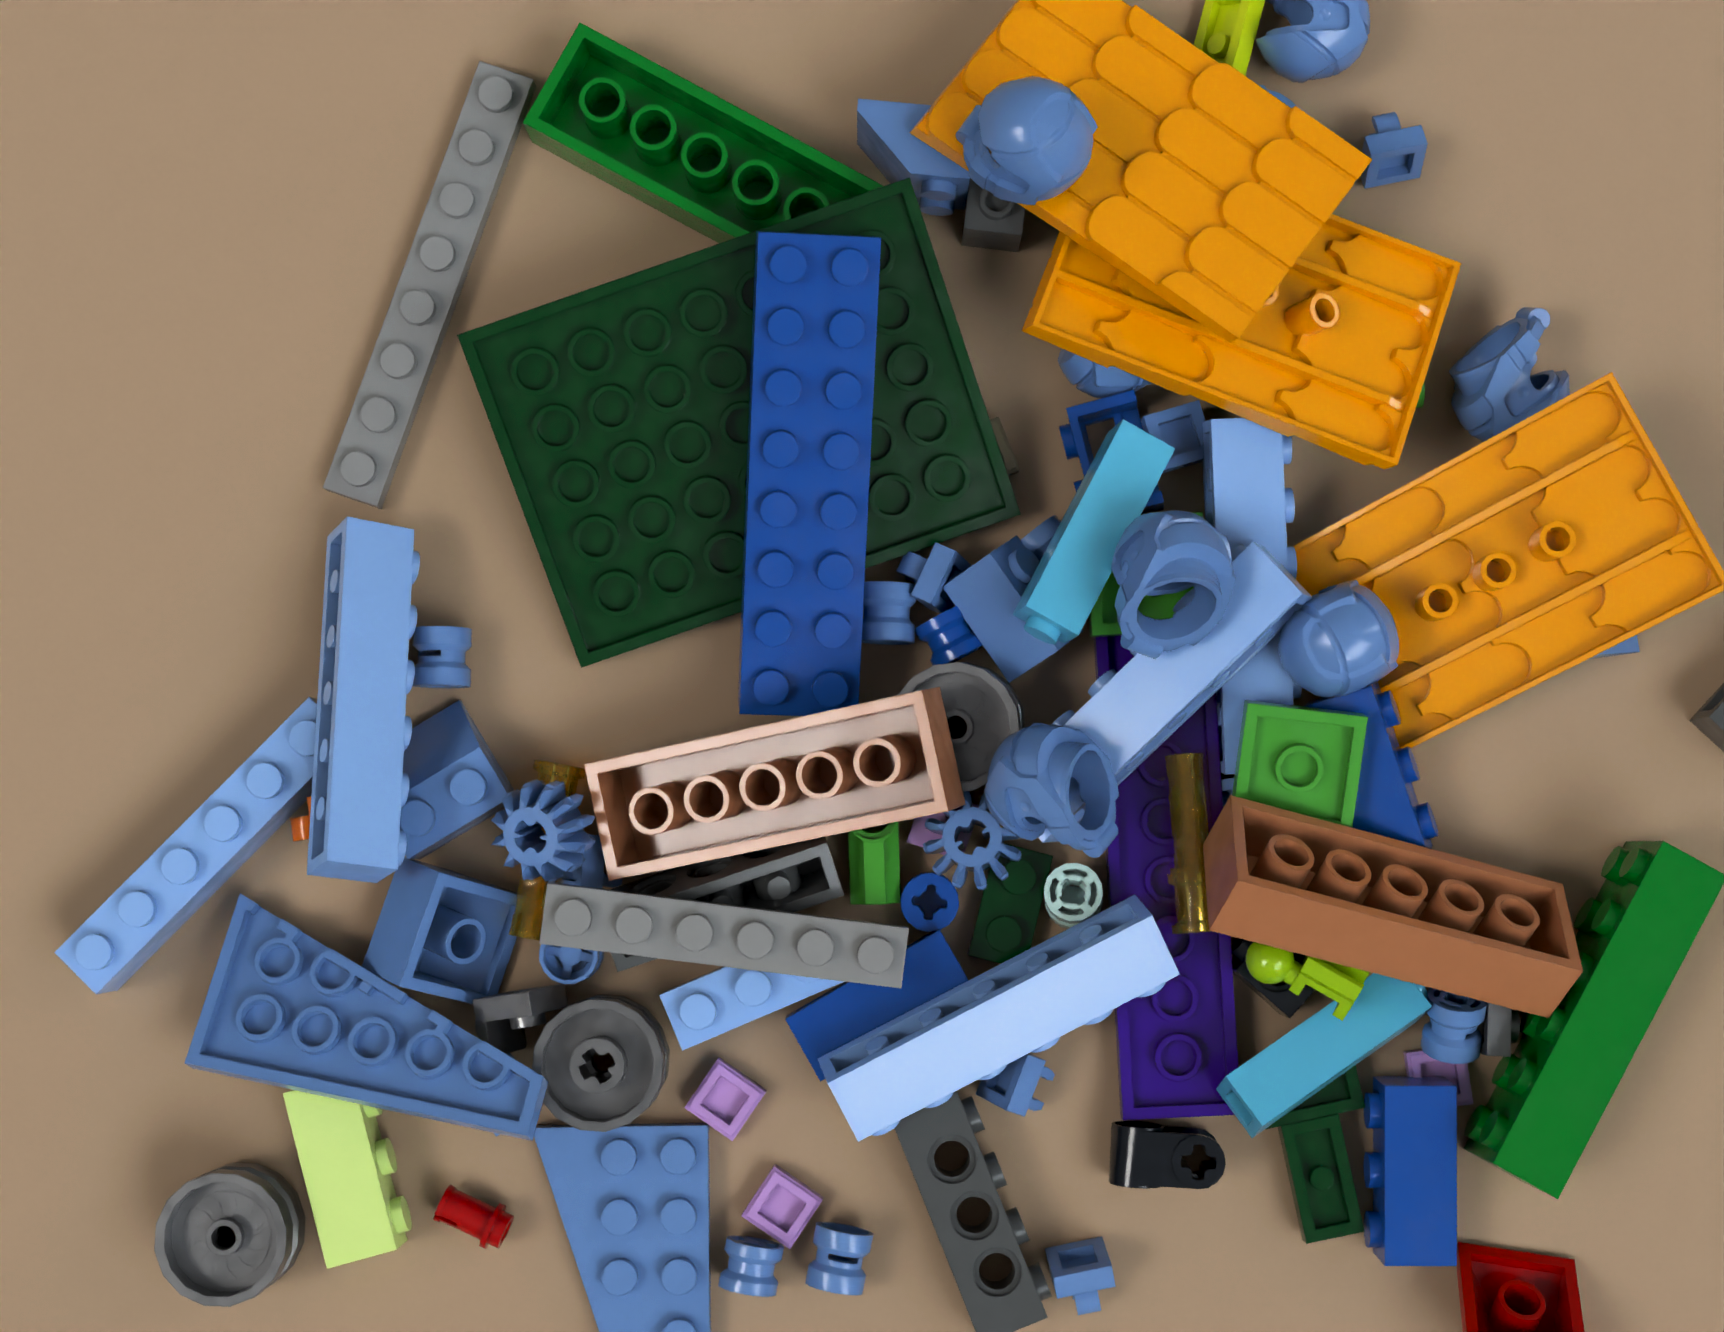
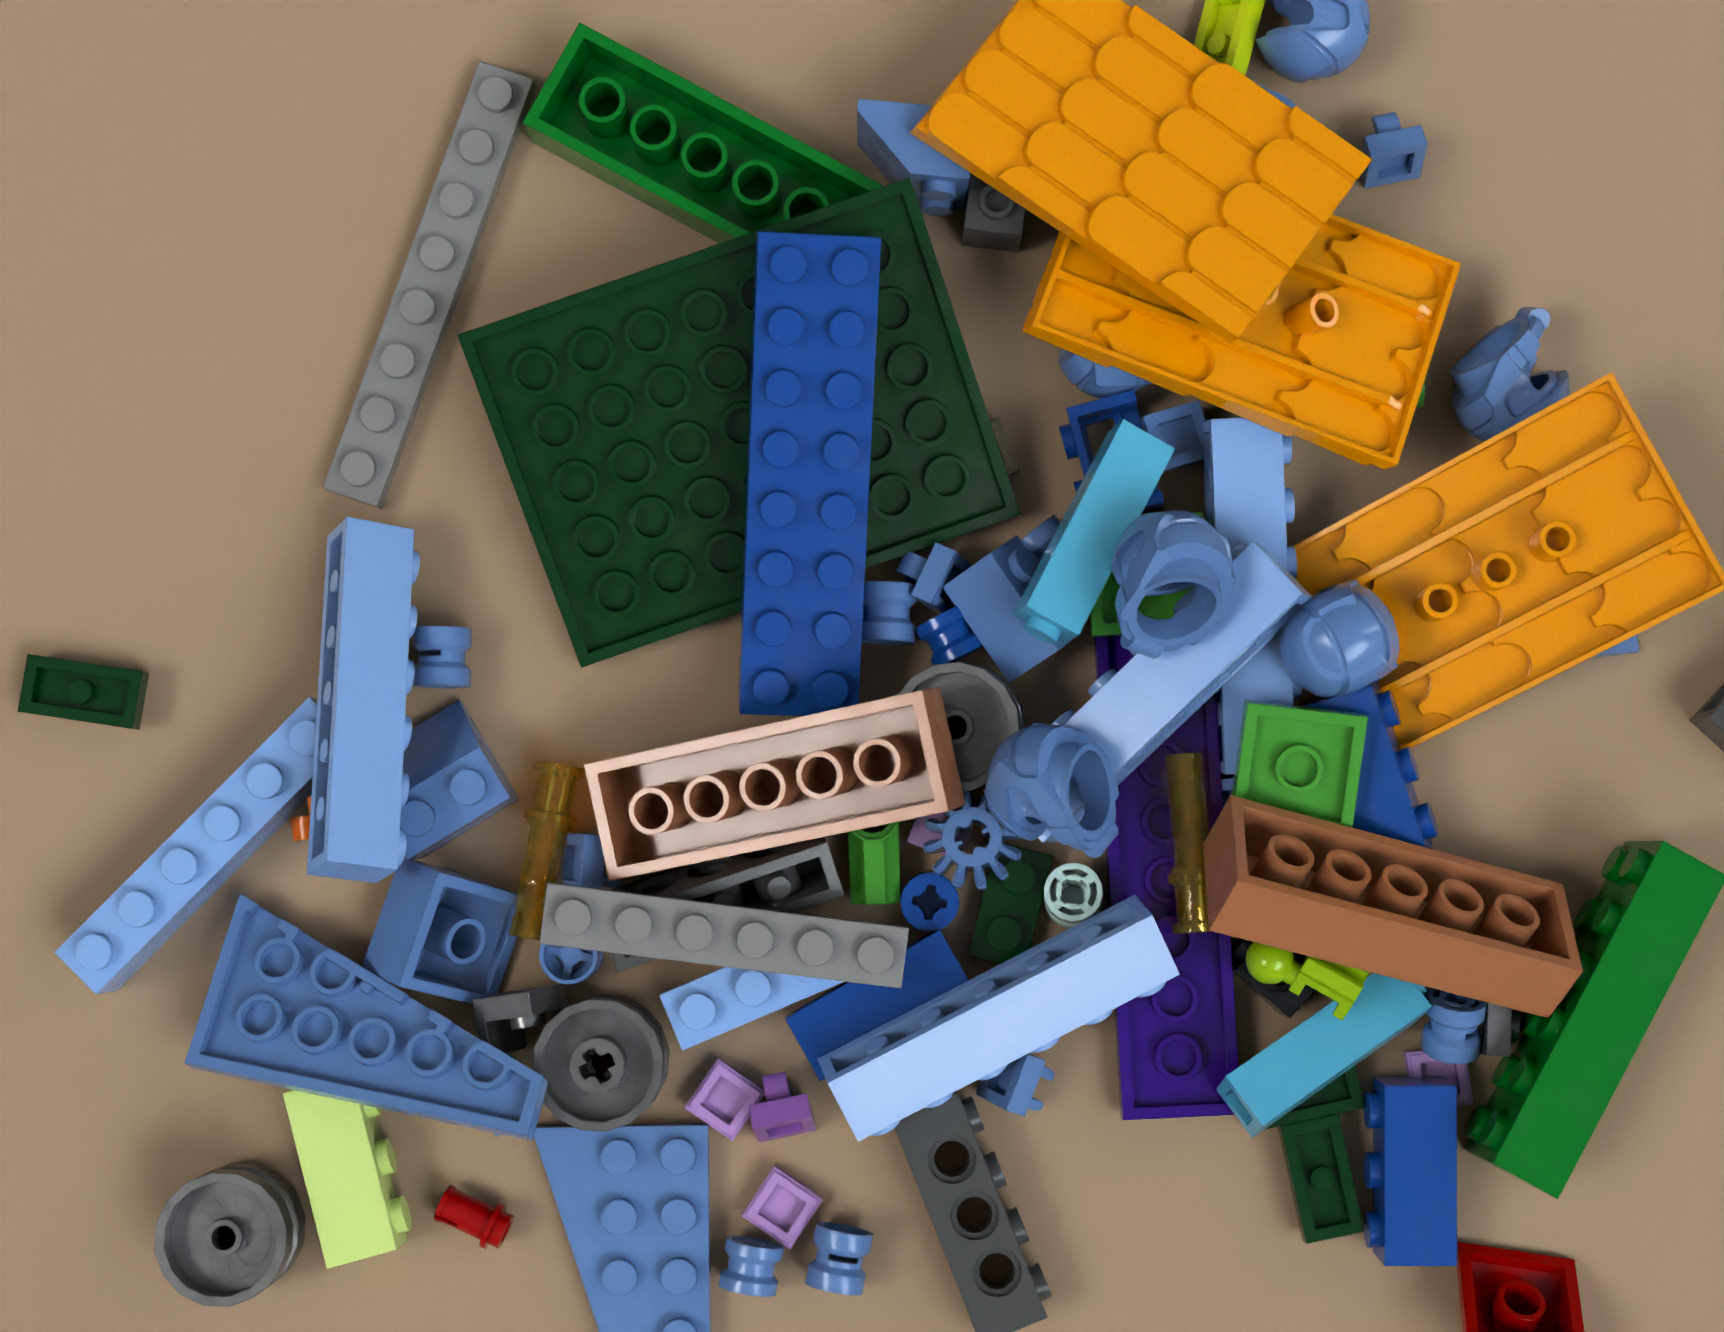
medium blue gear [491,779,596,882] -> none
medium blue helmet [956,76,1098,205] -> none
medium blue tile [1045,1236,1116,1315] -> none
black piece [1109,1121,1226,1189] -> none
none -> dark green plate [18,654,149,730]
none -> medium lavender tile [749,1071,816,1143]

